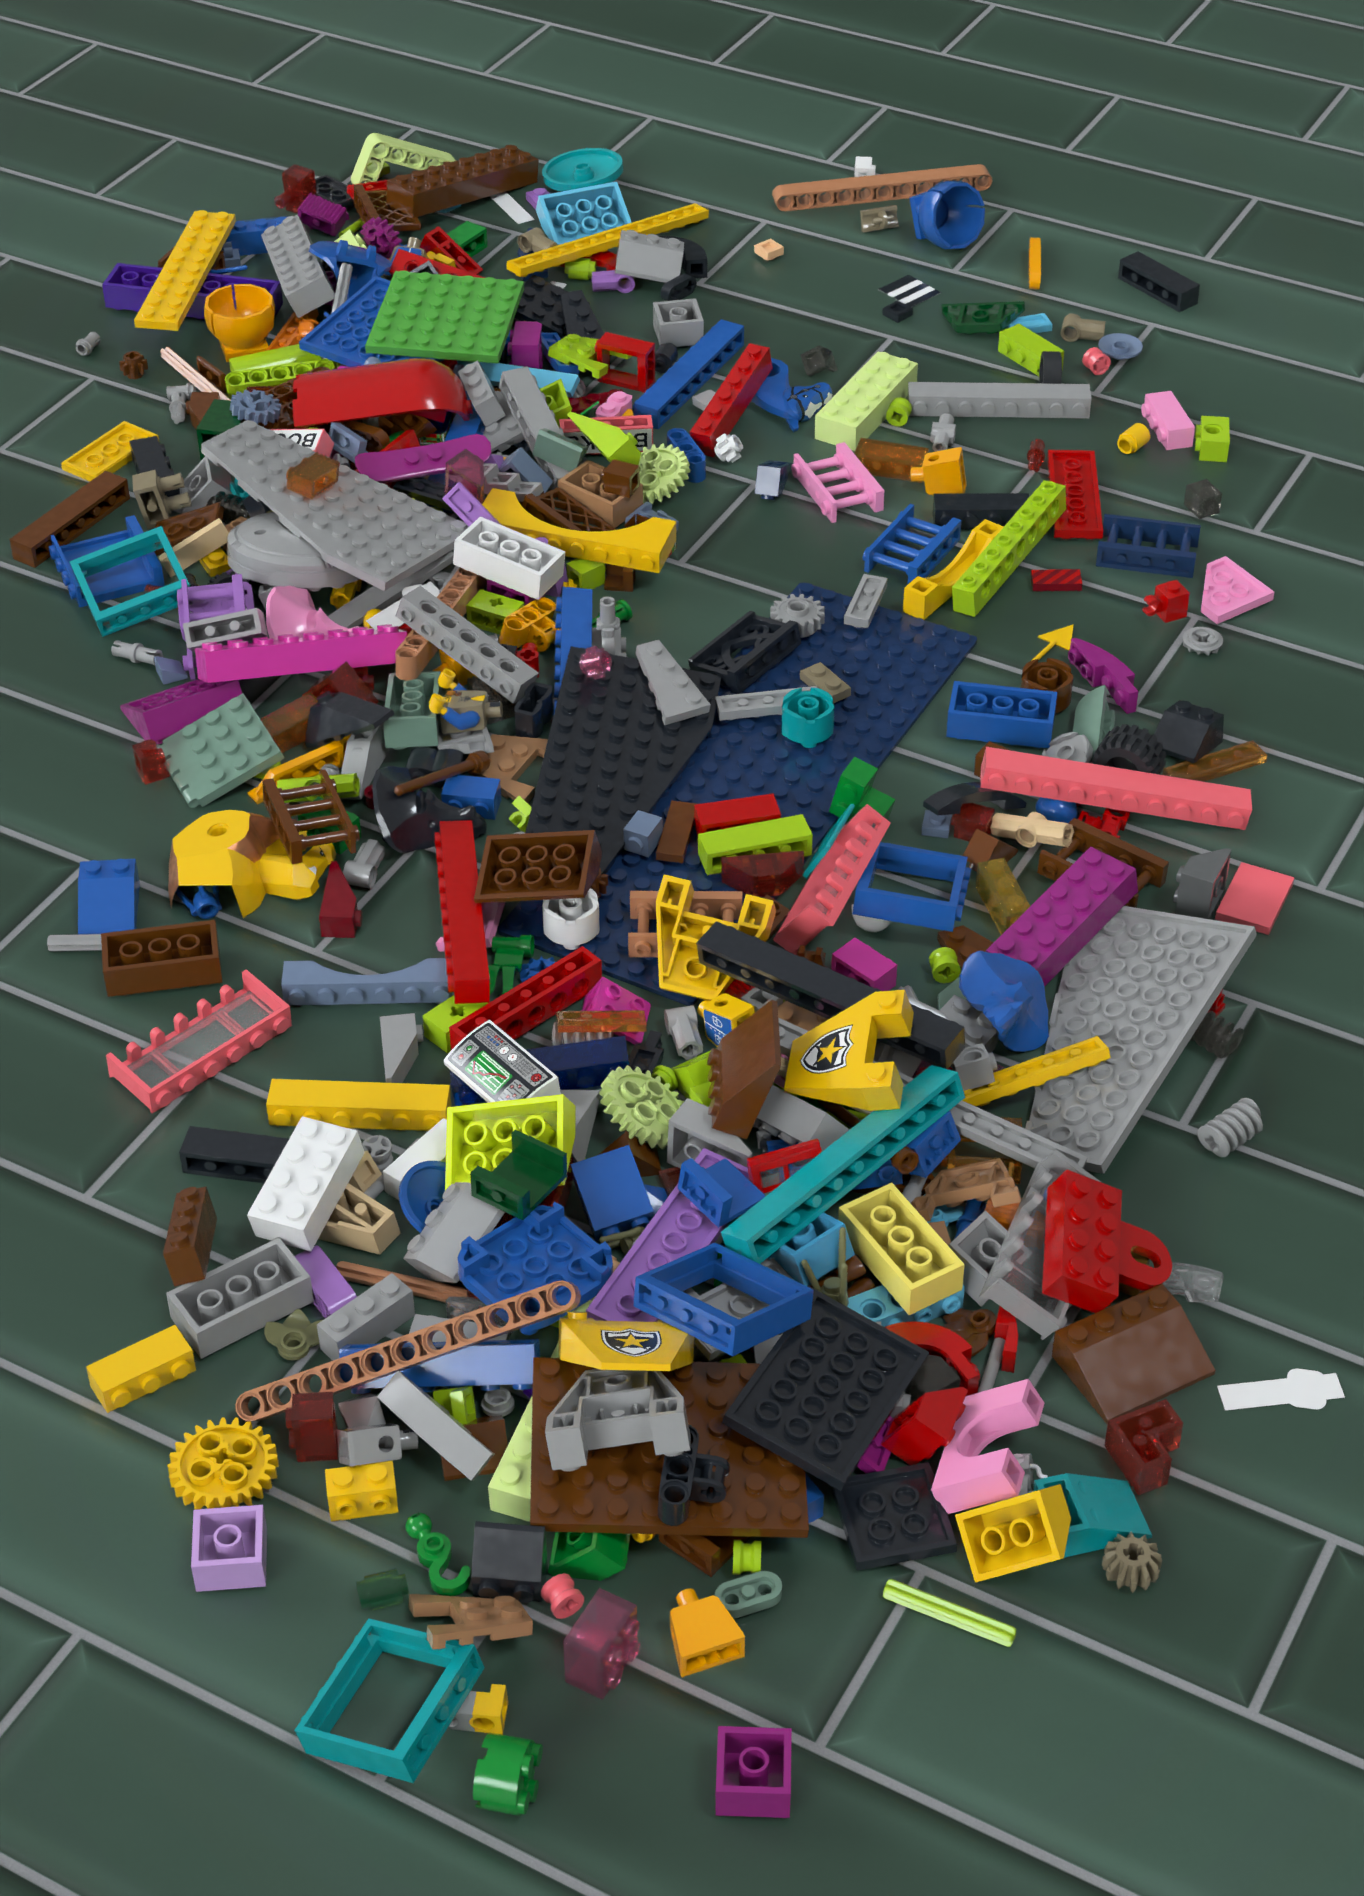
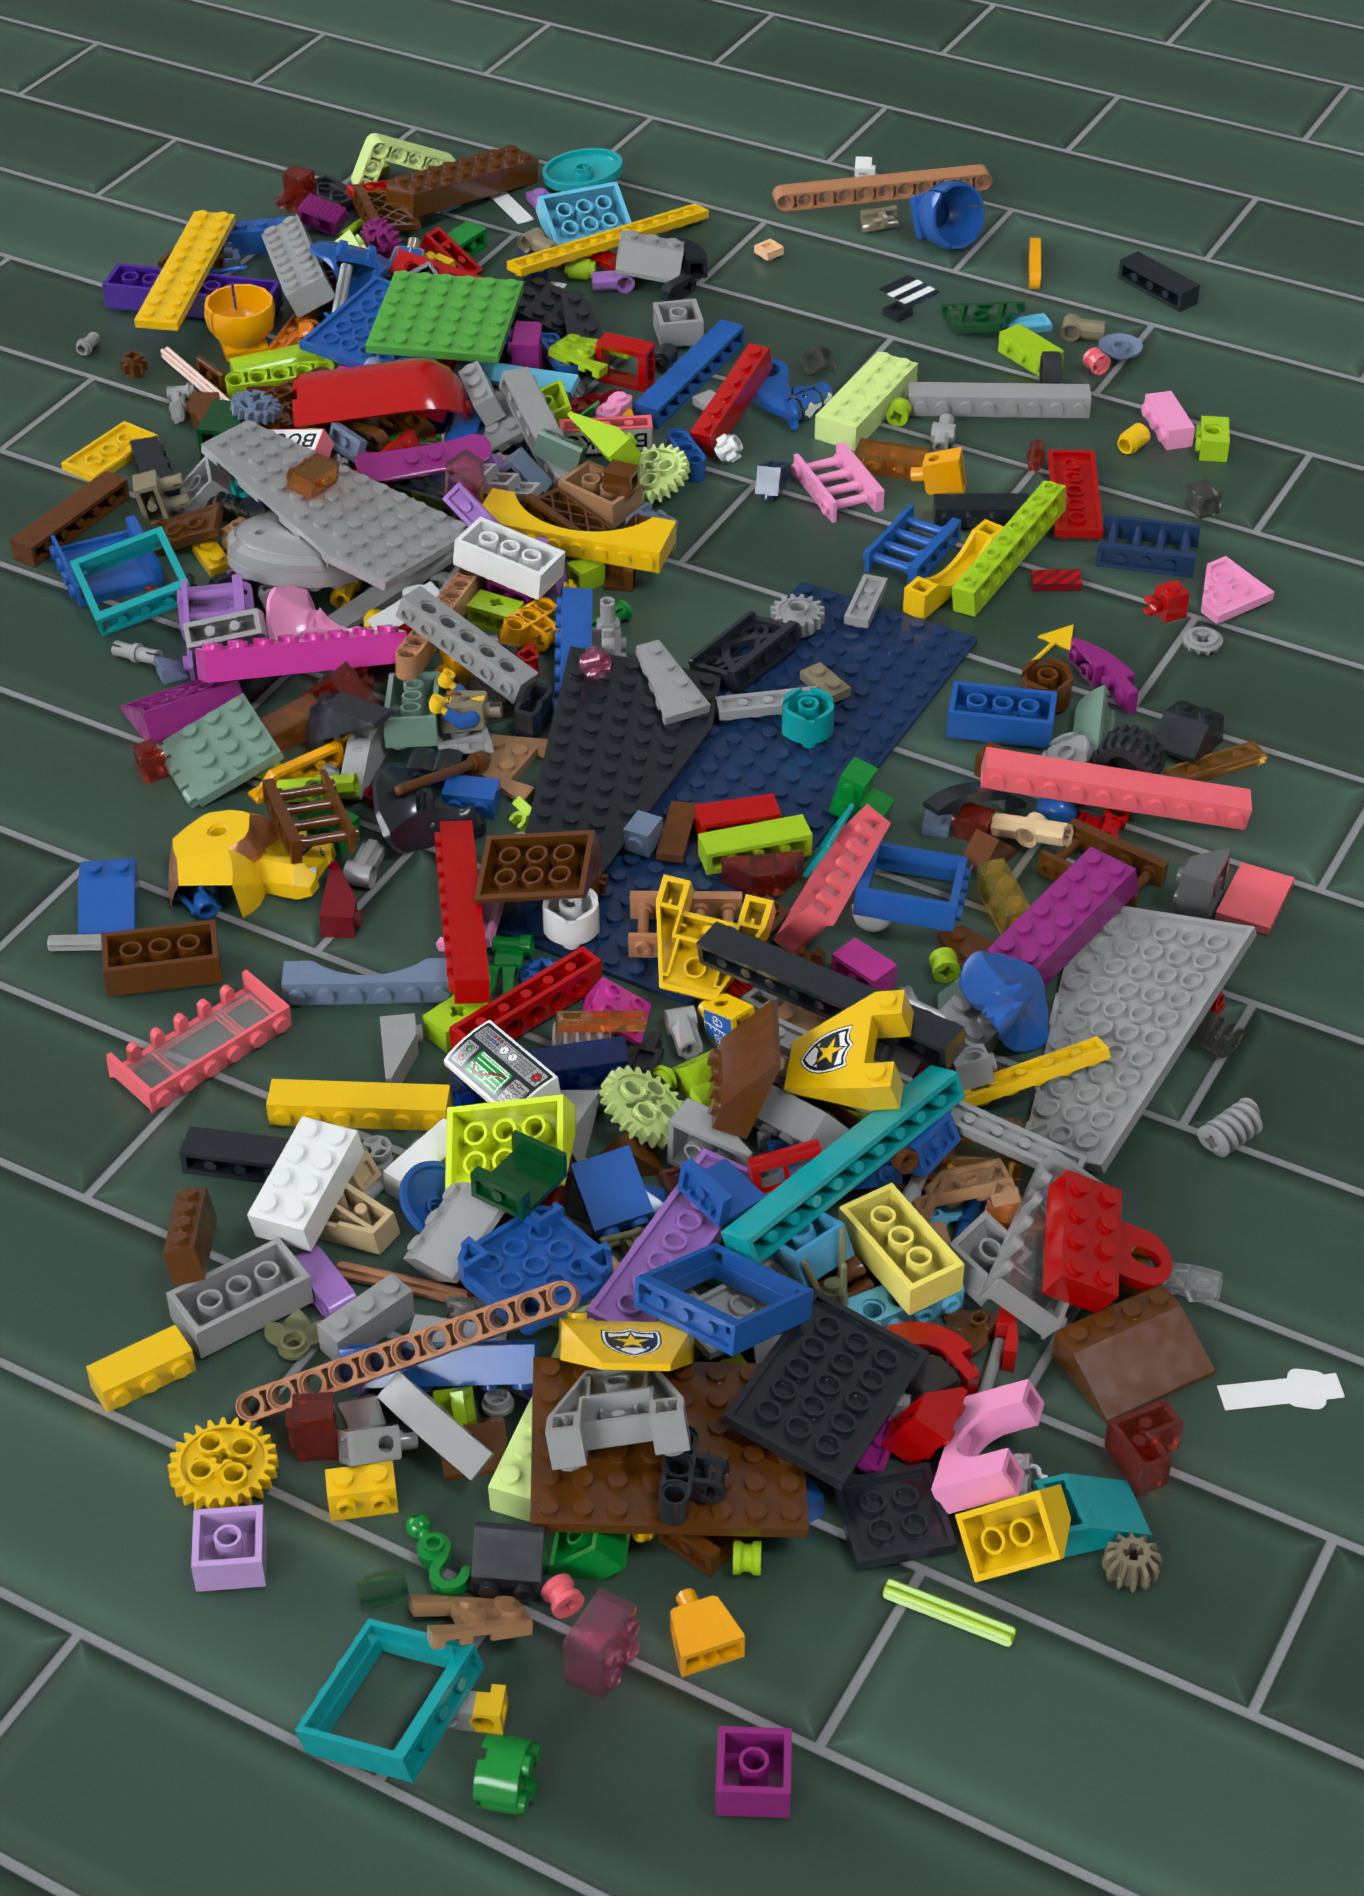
tan tile [158,518,229,577] -> none
sand green plate [715,1571,782,1619] -> none

